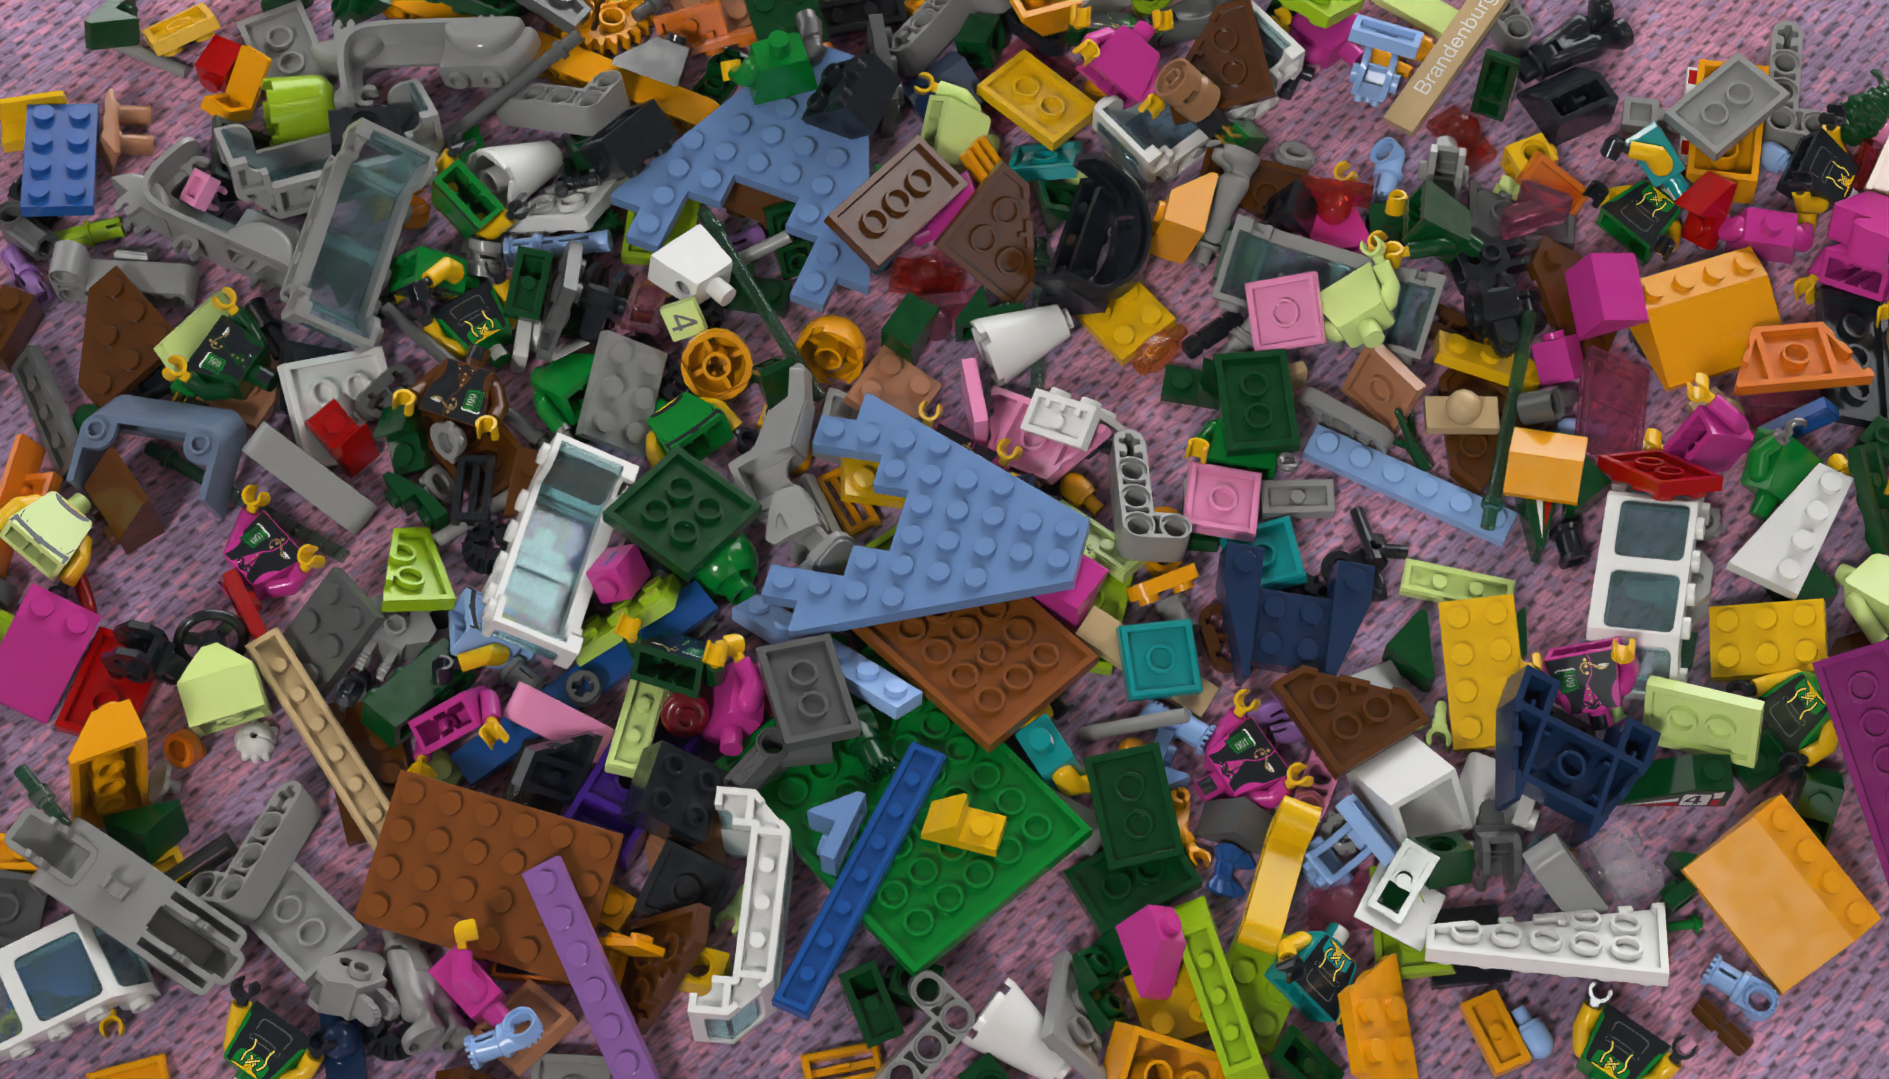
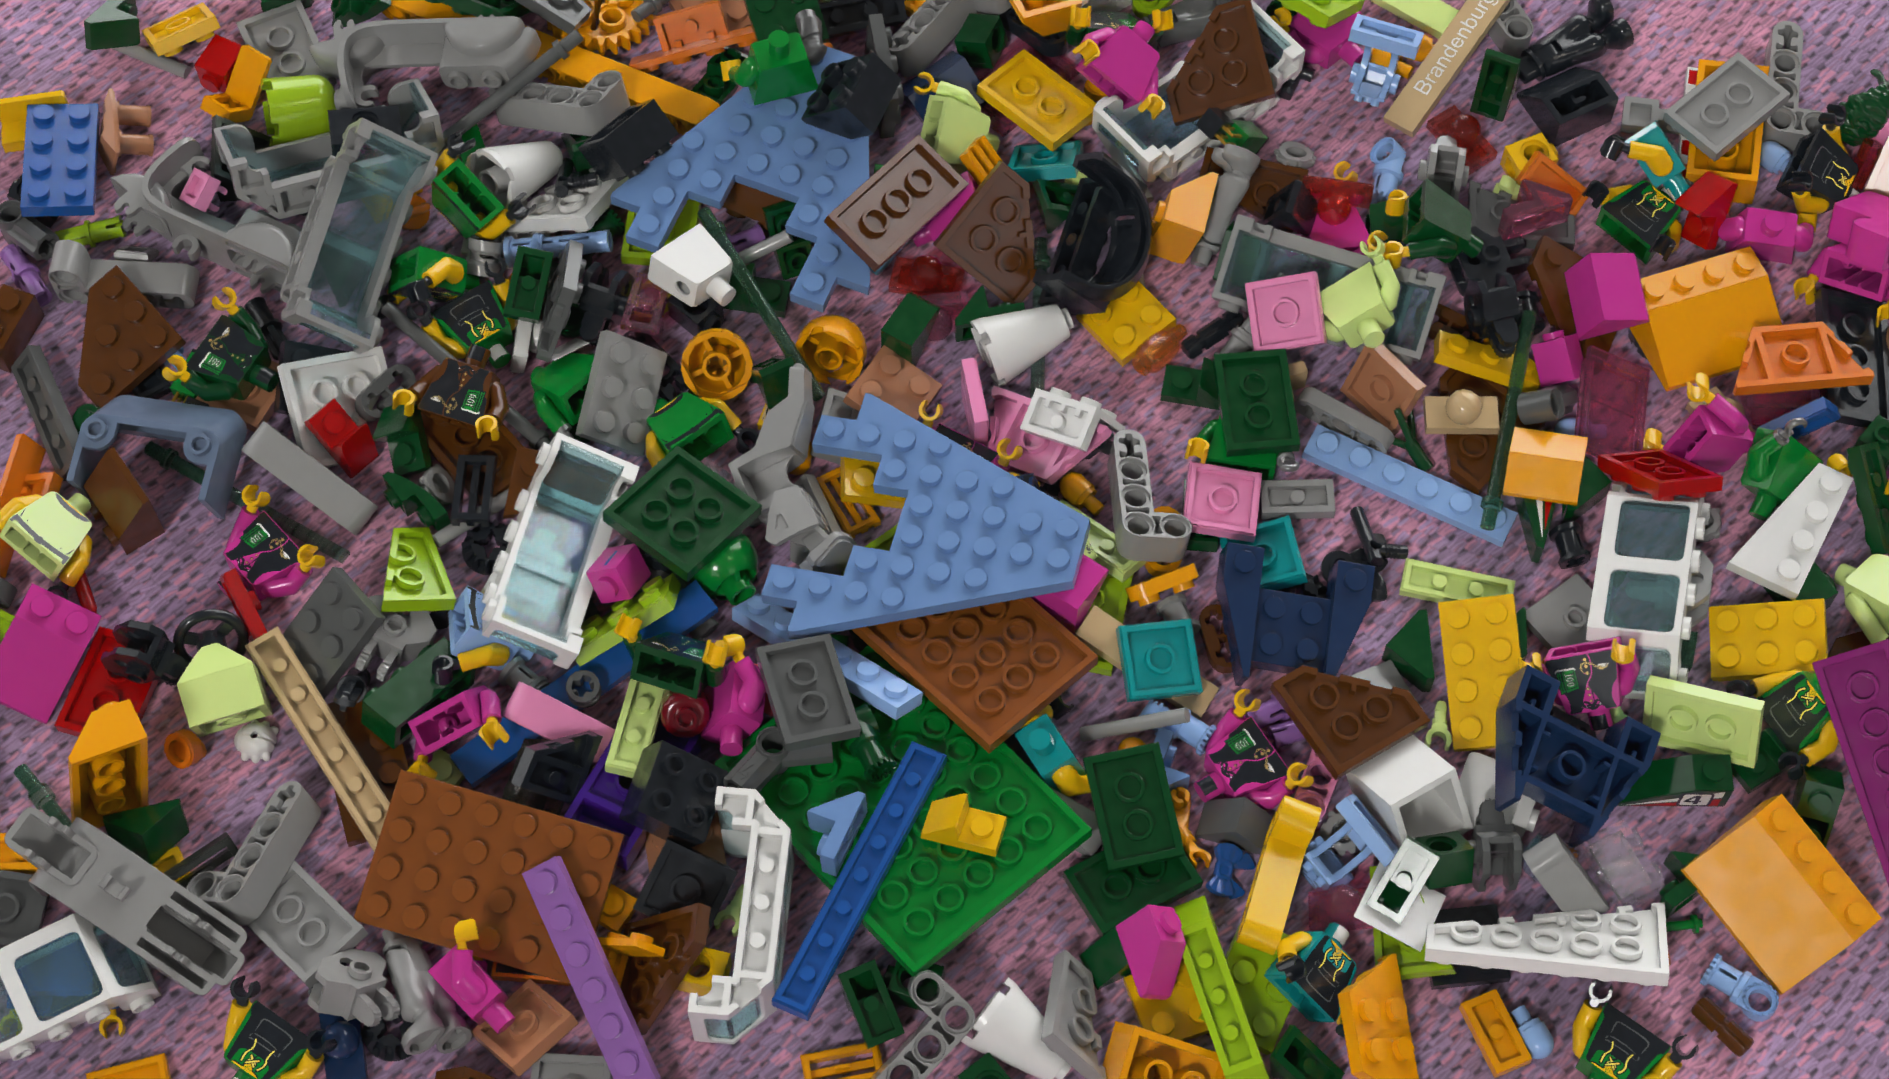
light grey plant [148,759,182,805] -> none
yellowish green tile [153,290,229,372] -> none
light grey animal [430,420,467,464] -> none
light blue connector [464,1006,544,1070] -> none
slope [612,31,694,87] -> none
yellowish green tile [660,295,708,342] -> none
dark green slope [1072,946,1129,1035] -> none
medium nougat wheel [1154,58,1221,123] -> none
none -> light grey plate [1526,573,1627,650]

